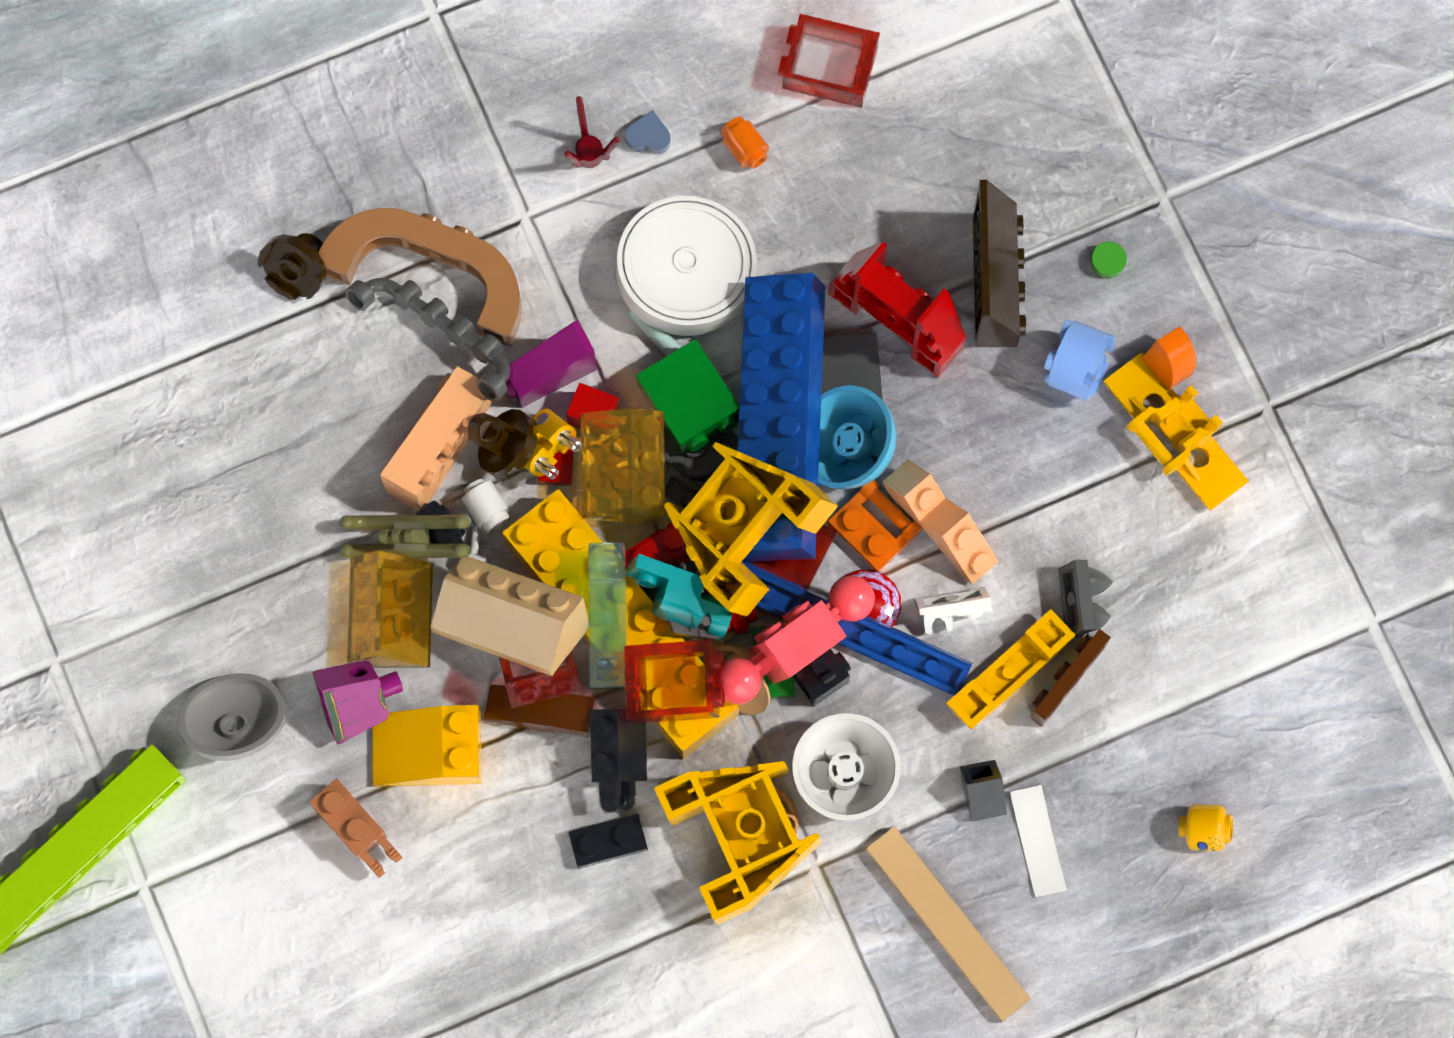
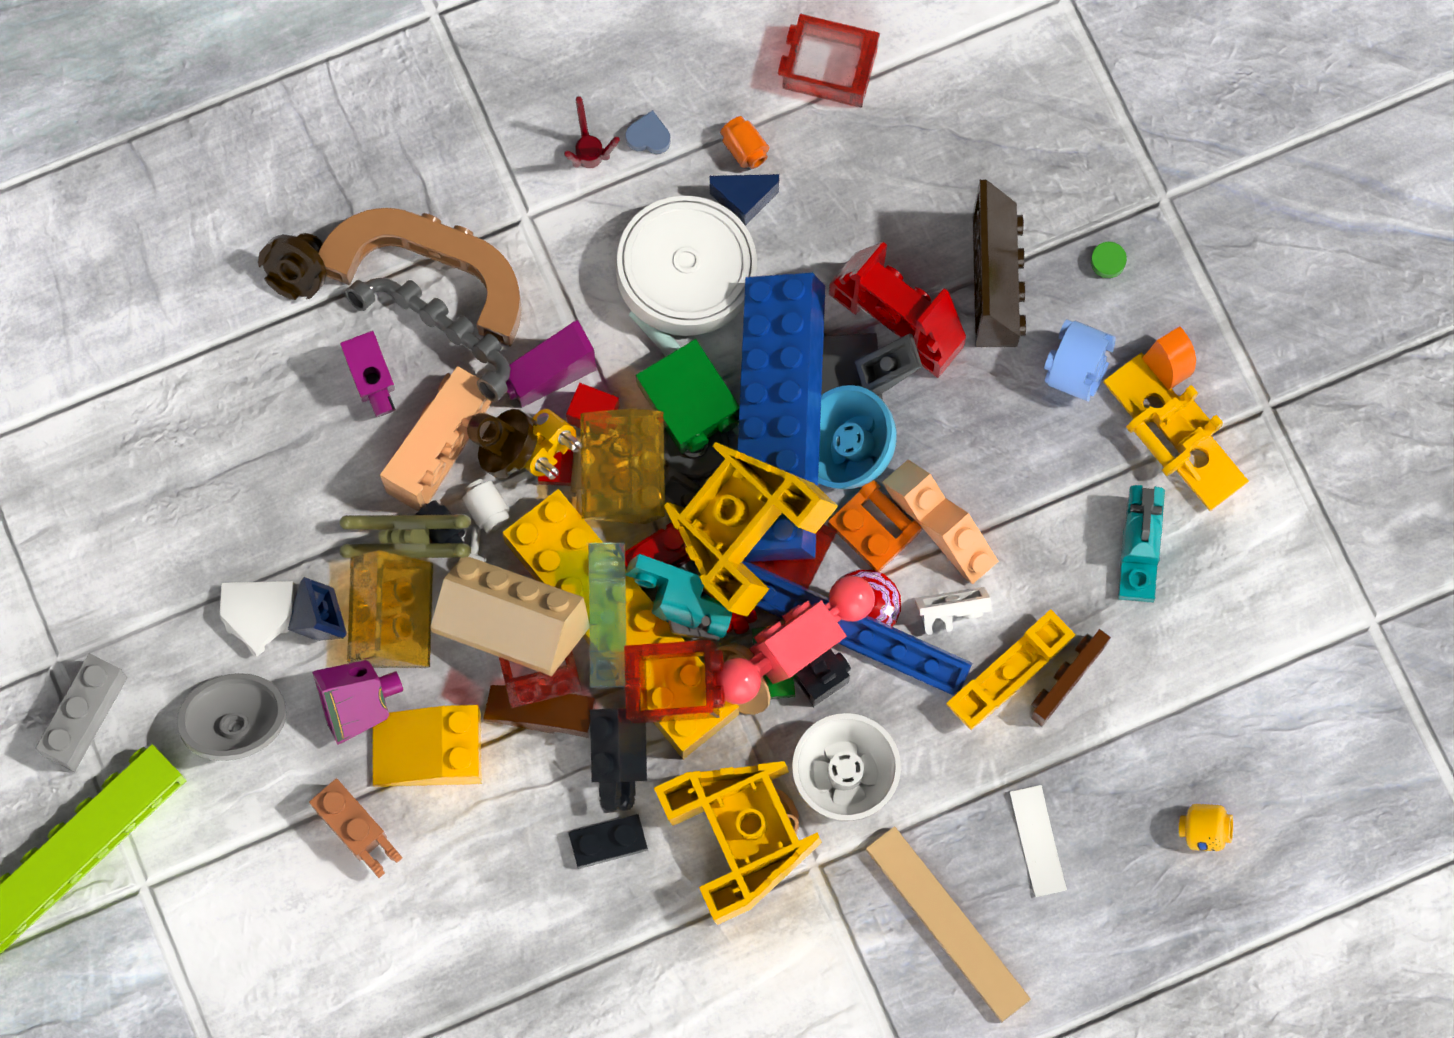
brick [960,760,1007,822] -> none
dark grey tile [1058,560,1113,638] -> none
none -> light grey brick [35,653,127,772]
none -> white slope [220,581,295,657]
none -> dark blue slope [288,577,347,641]
none -> magenta torso [340,331,396,417]
none -> dark blue slope [709,174,779,226]
none -> dark grey slope [855,333,922,395]
none -> teal plate [1118,485,1165,603]

